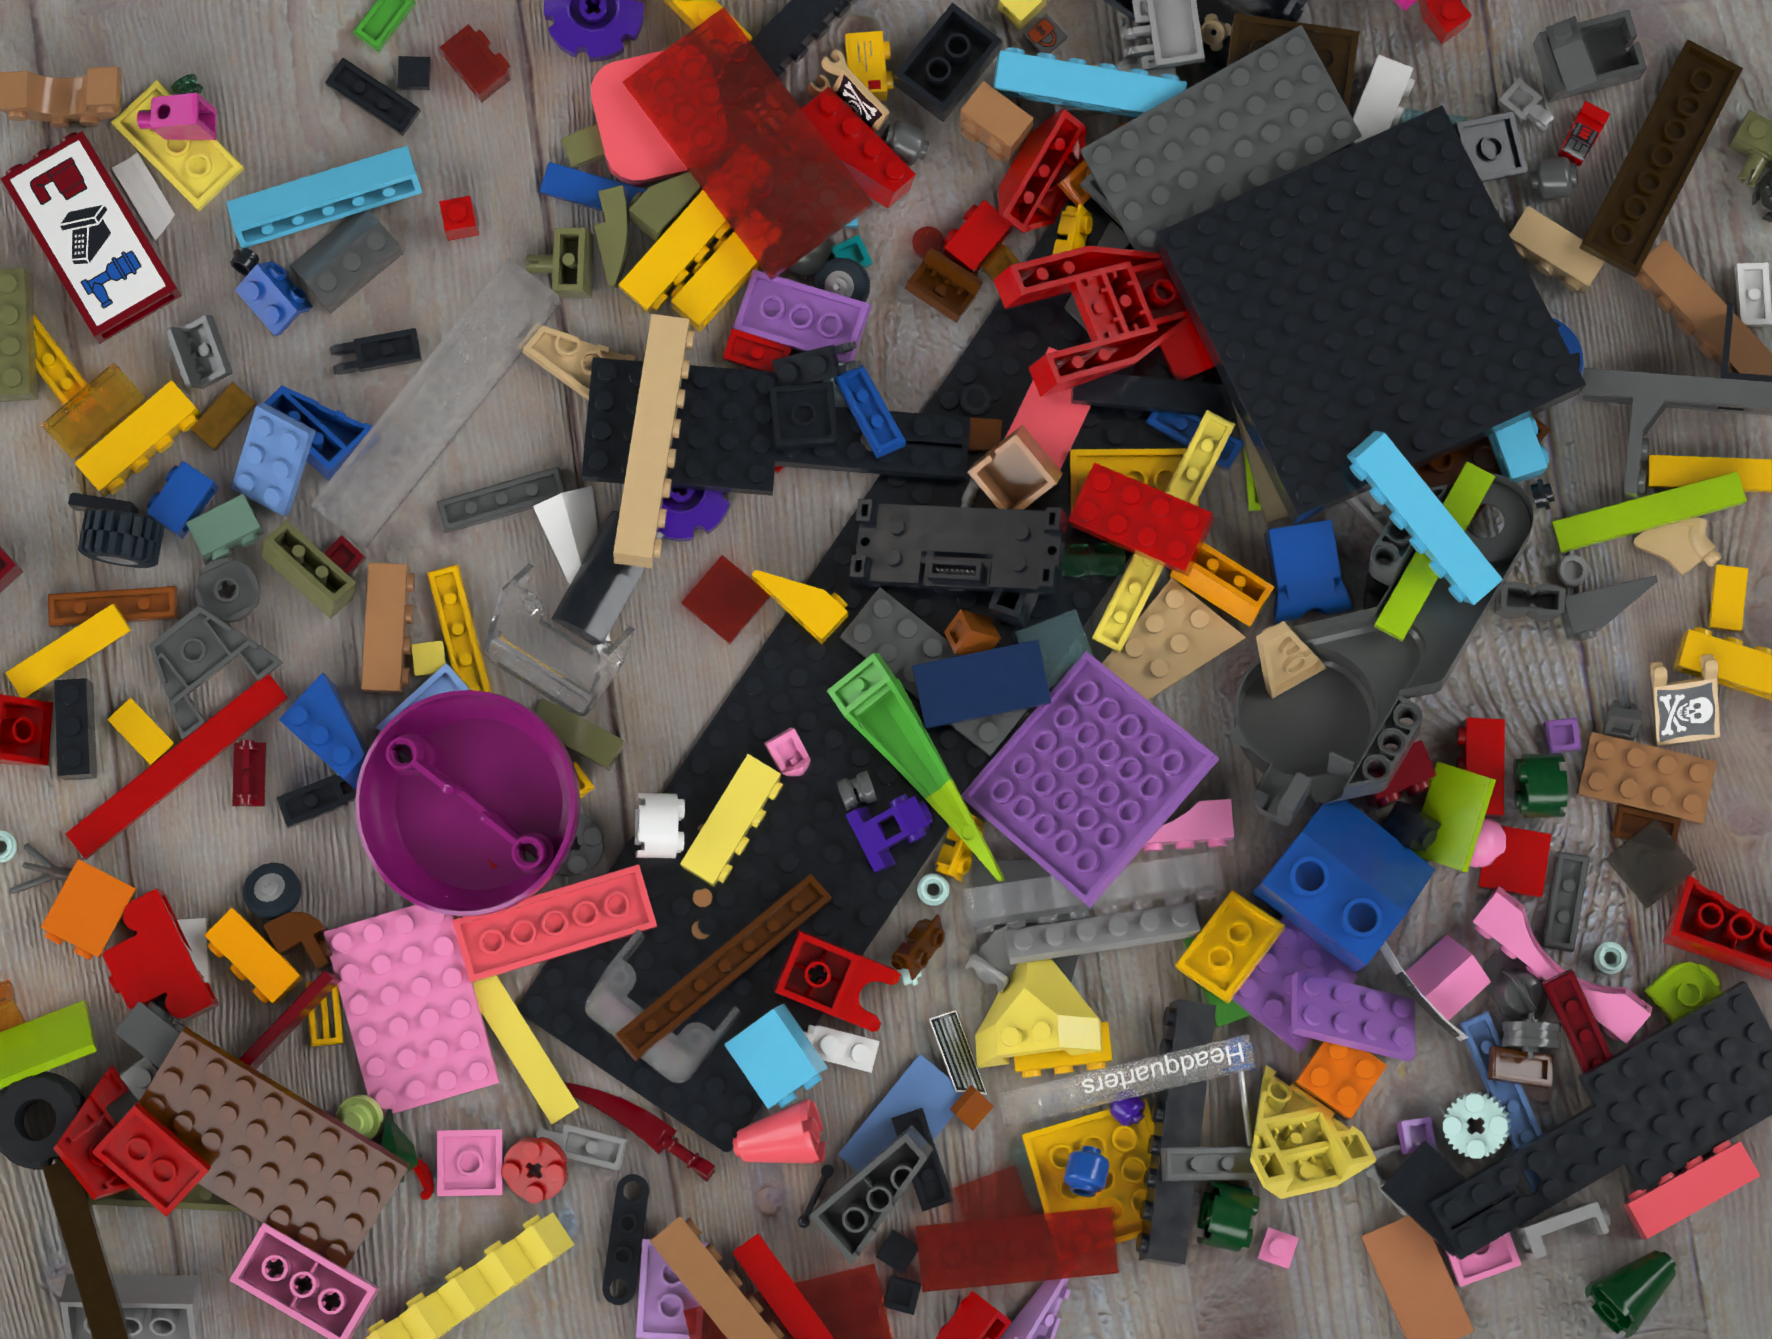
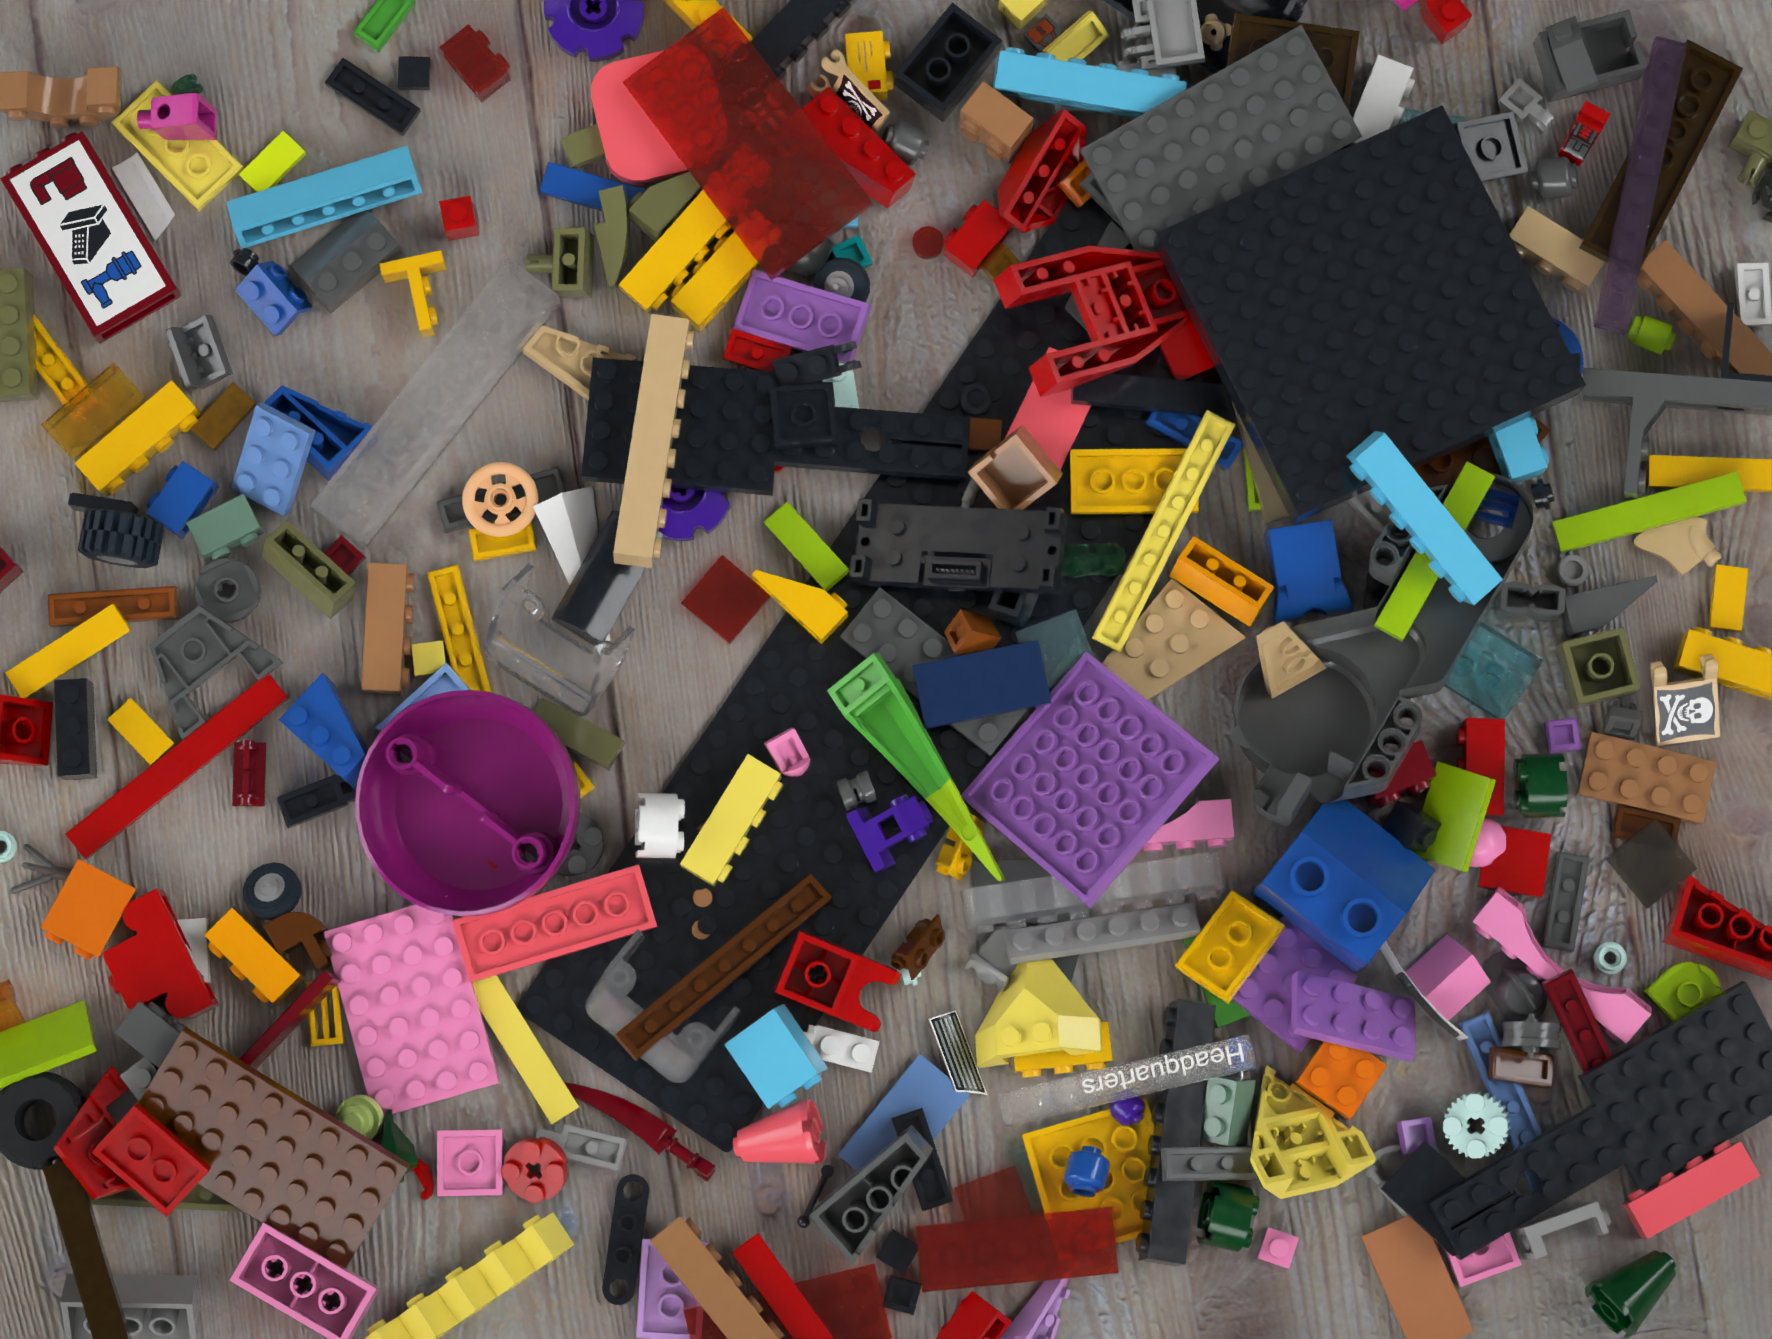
black hinge [330,328,422,375] -> none
blue tile [834,364,906,458] -> none
reddish brown bracket [904,248,983,323] -> none
light aqua plate [917,873,949,906] -> none
dark orange tile [950,1085,994,1131] -> none
yellow hinge [1052,204,1093,255] -> none
red brick [1068,462,1215,577] -> none
none -> neon yellow tile [239,131,307,192]
none -> yellow bracket [379,250,447,338]
none -> light nougat plate [462,462,539,537]
none -> yellow tile [468,521,537,562]
none -> lime tile [764,502,850,592]
none -> light yellow tile [1042,11,1110,62]
none -> sand green brick [1200,1074,1256,1146]
none -> clear light blue slope [1444,622,1542,719]
none -> clear blue tile [1472,488,1521,529]
none -> olive brick [1556,627,1641,709]
none -> clear purple plate [1593,36,1687,335]
none -> lime brick [1626,315,1676,355]

